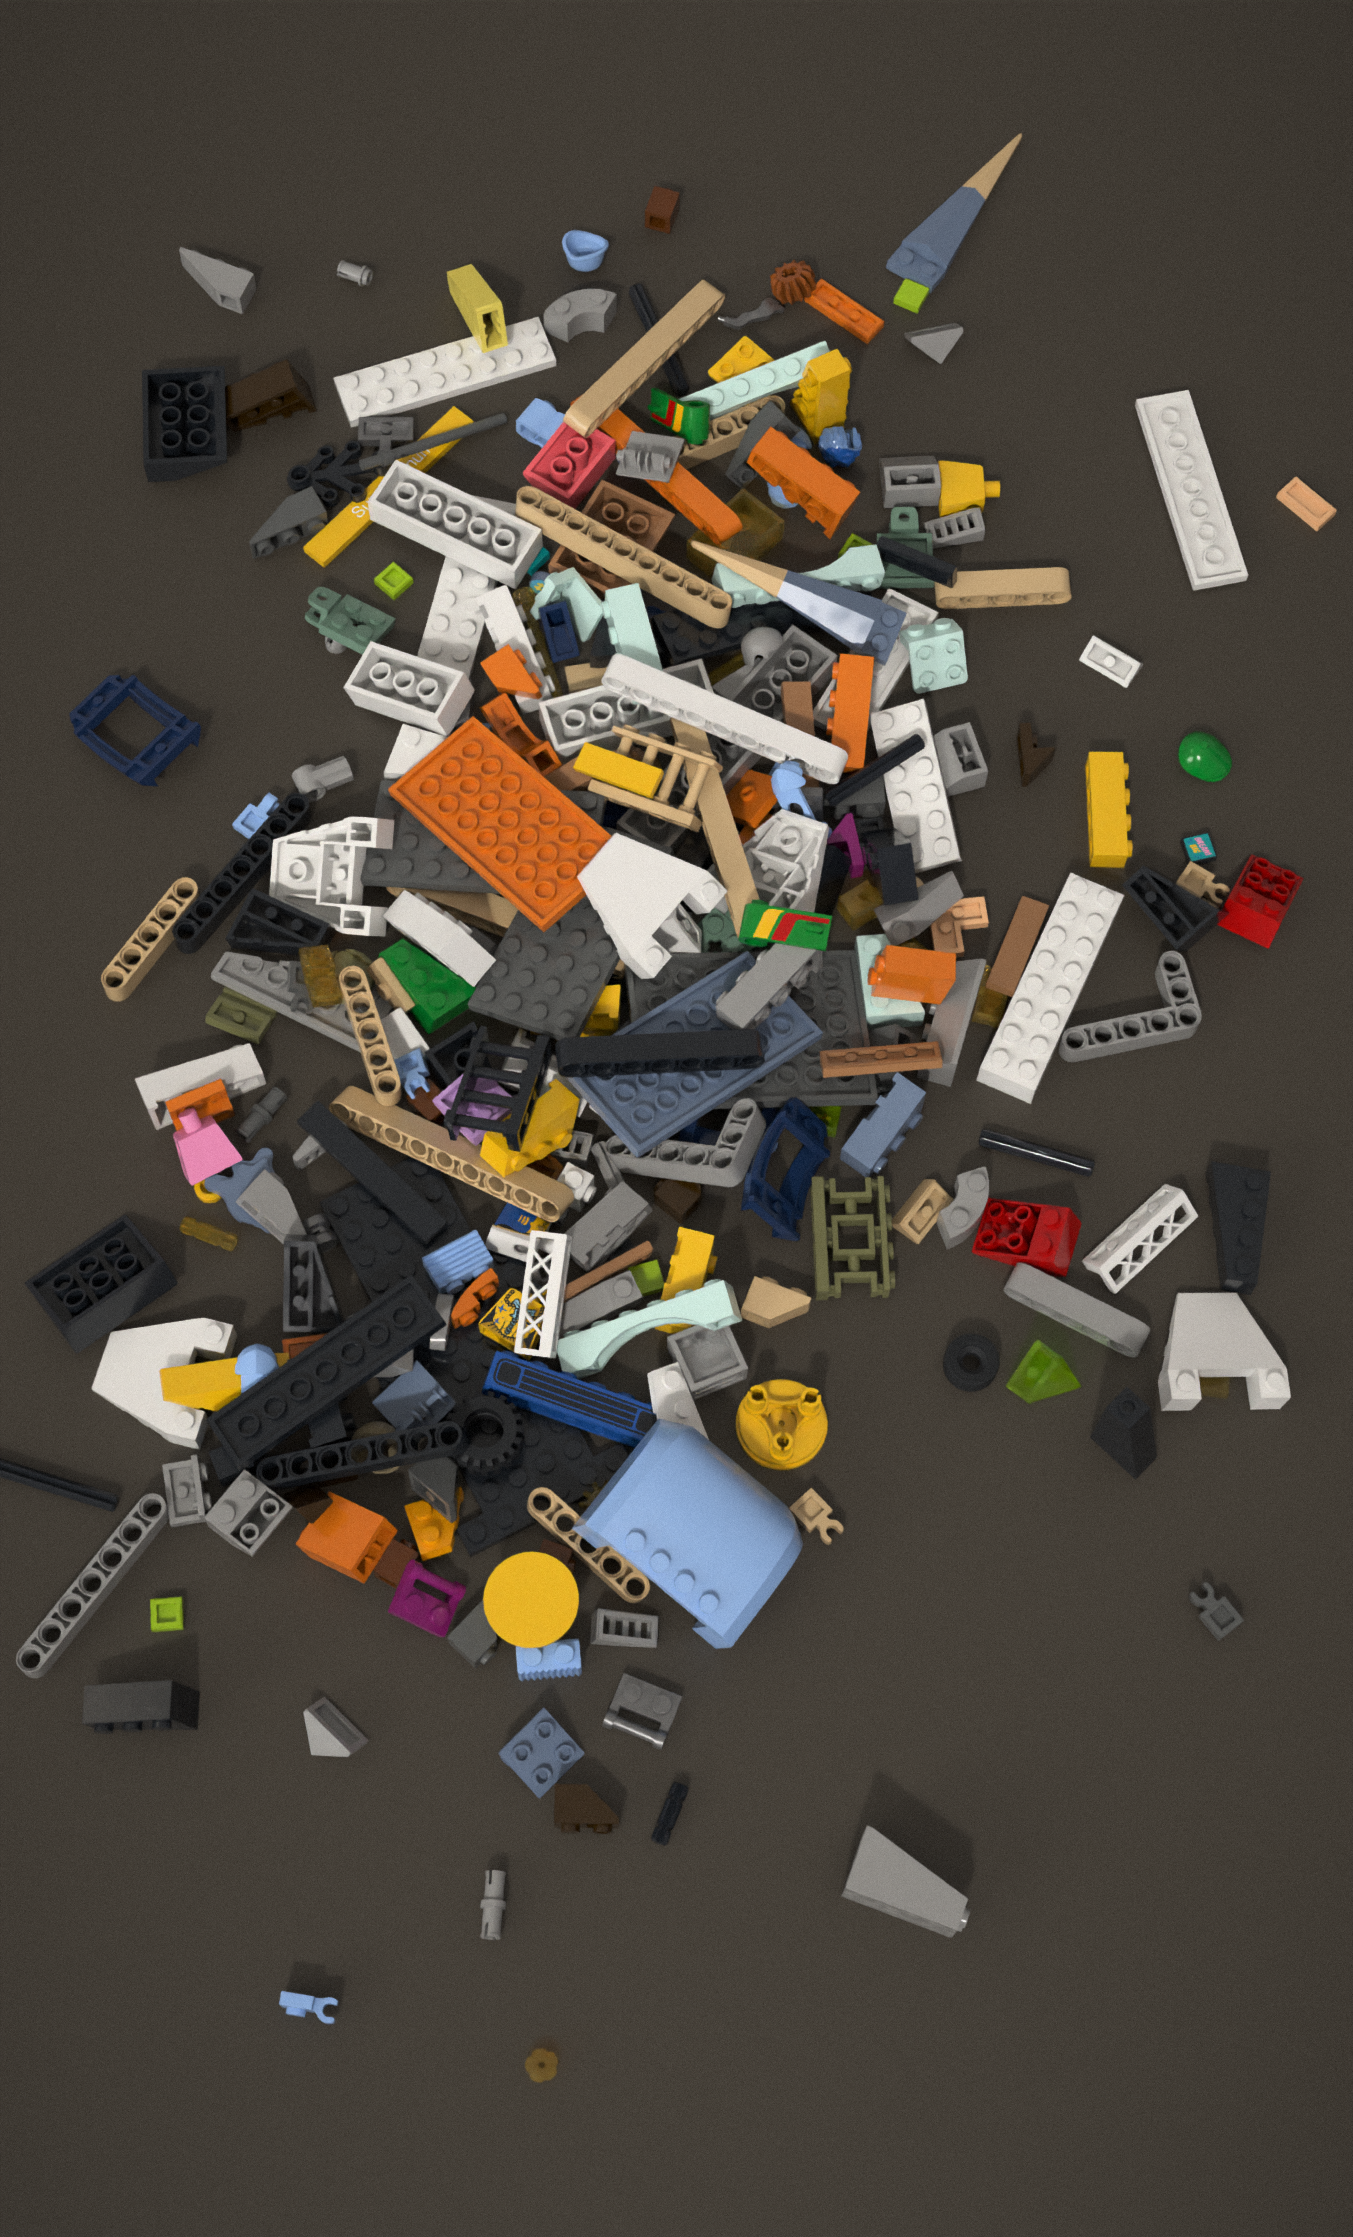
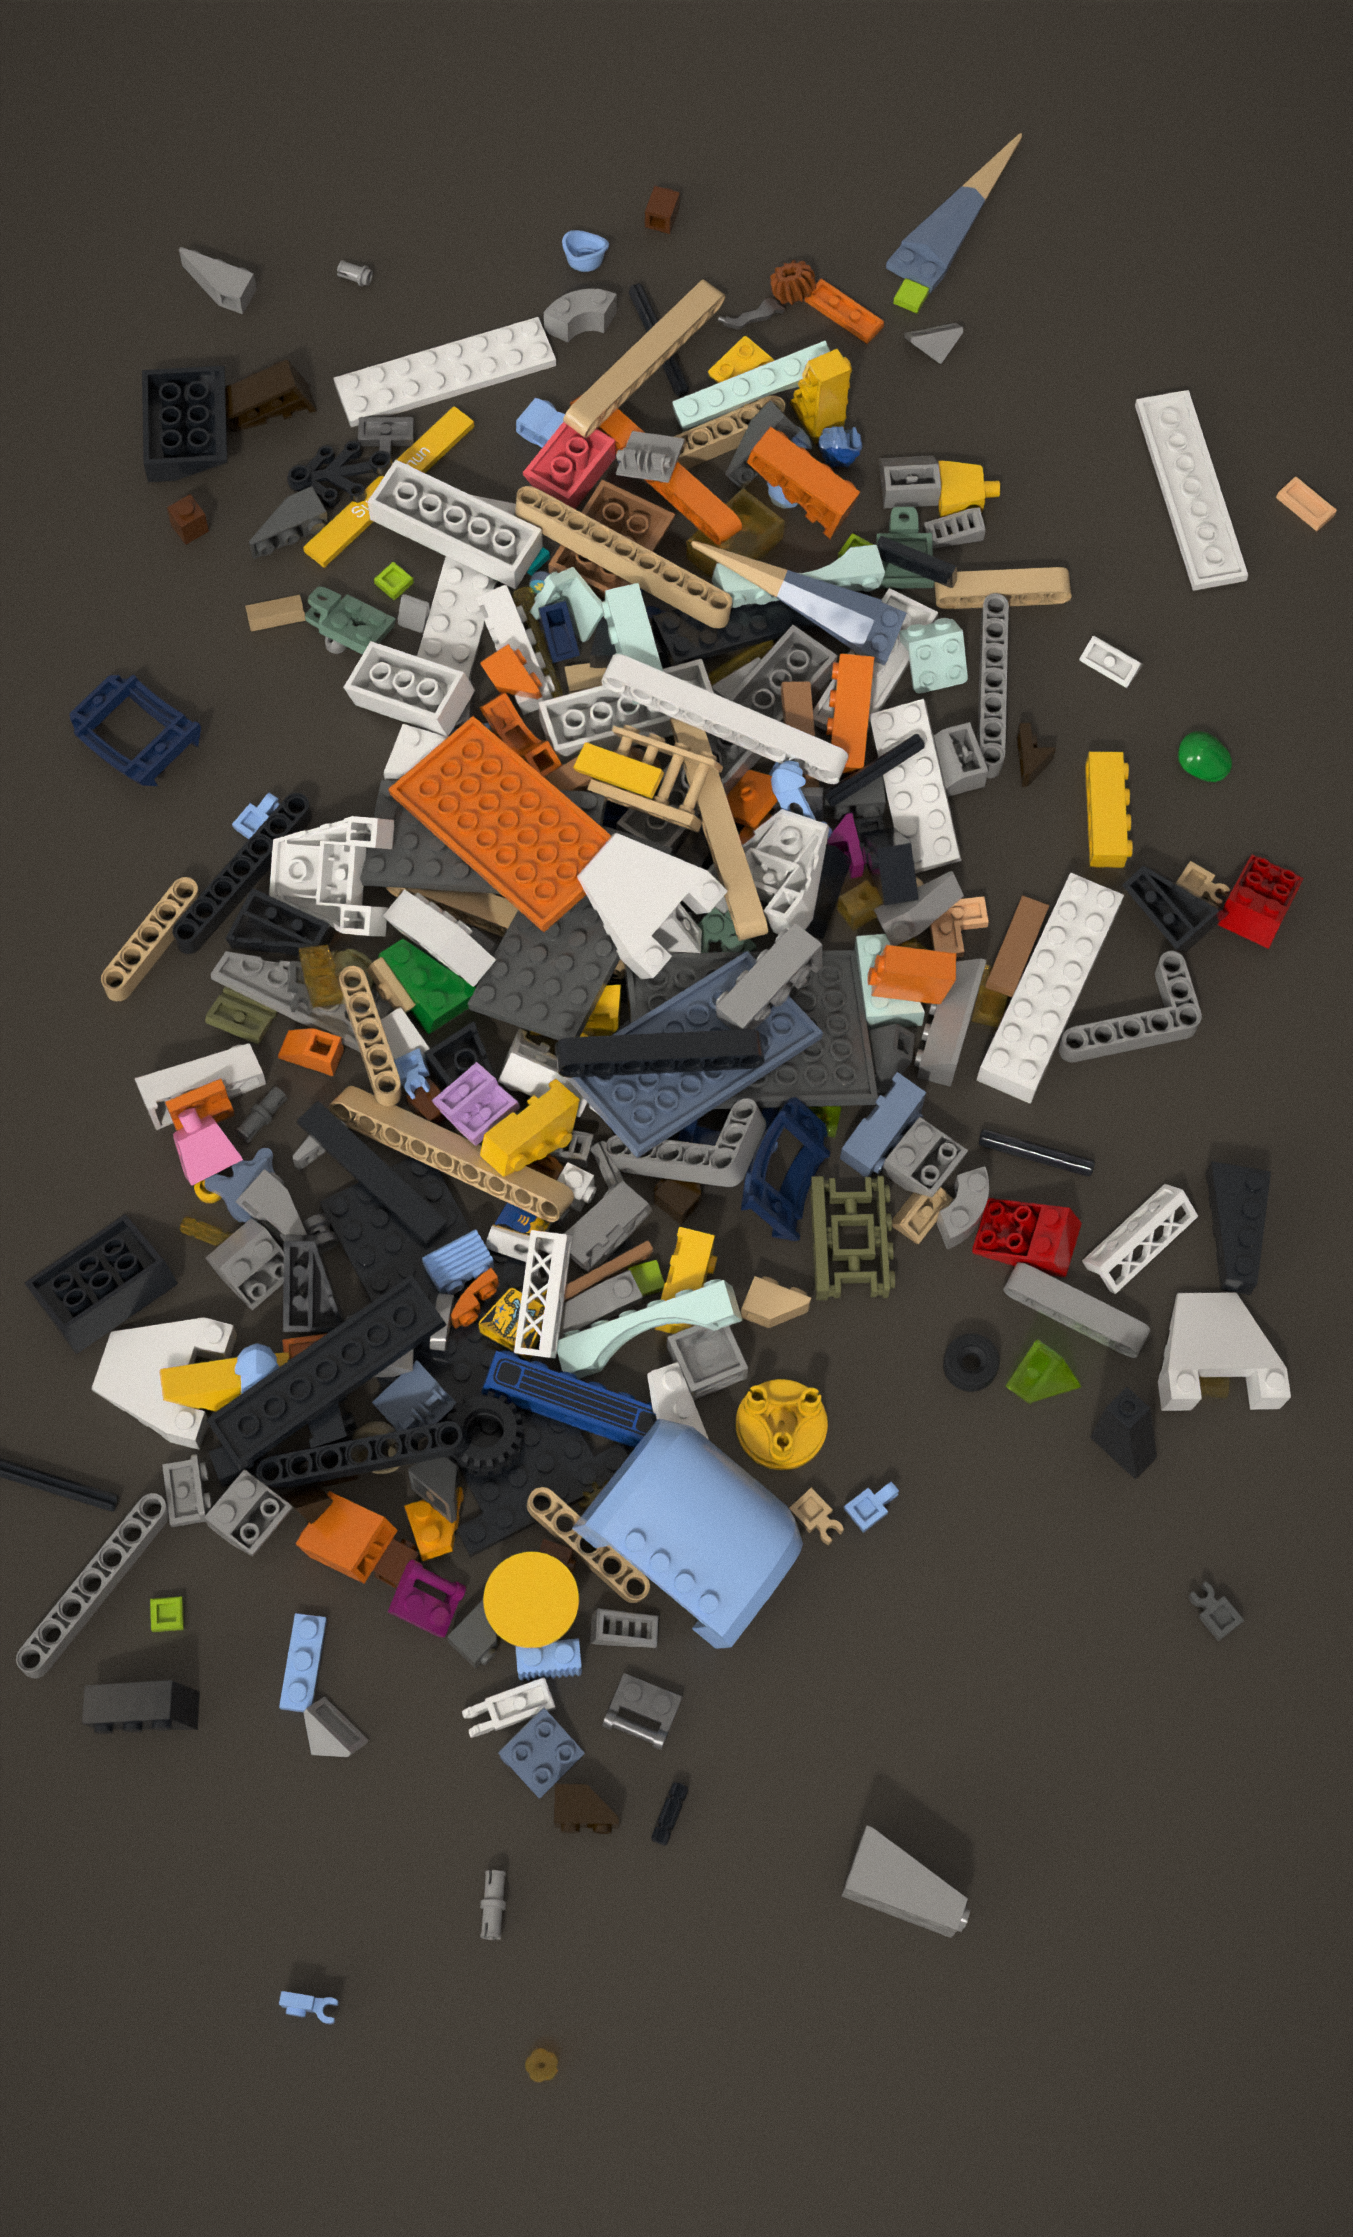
light grey piece [292,756,354,803] -> none
dark grey bar [359,413,507,471] -> none
black fence [444,1026,553,1152] -> none
light yellow slope [447,264,508,353] -> none
green door [648,388,710,444] -> none
green door [738,900,832,951] -> none
light grey hair [741,627,783,666] -> none
medium nougat tile [820,1041,943,1078] -> none
tile [1180,832,1217,865] -> none
none -> reddish brown brick [167,494,209,545]
none -> light grey slope [206,1219,284,1311]
none -> tan slope [245,595,305,632]
none -> orange slope [278,1028,344,1076]
none -> light blue plate [279,1613,327,1712]
none -> light grey slope [398,594,430,633]
none -> white hinge [462,1677,556,1738]
none -> light blue plate [844,1482,899,1533]
none -> light grey slope [882,1117,968,1197]
none -> light grey beam [977,593,1009,778]

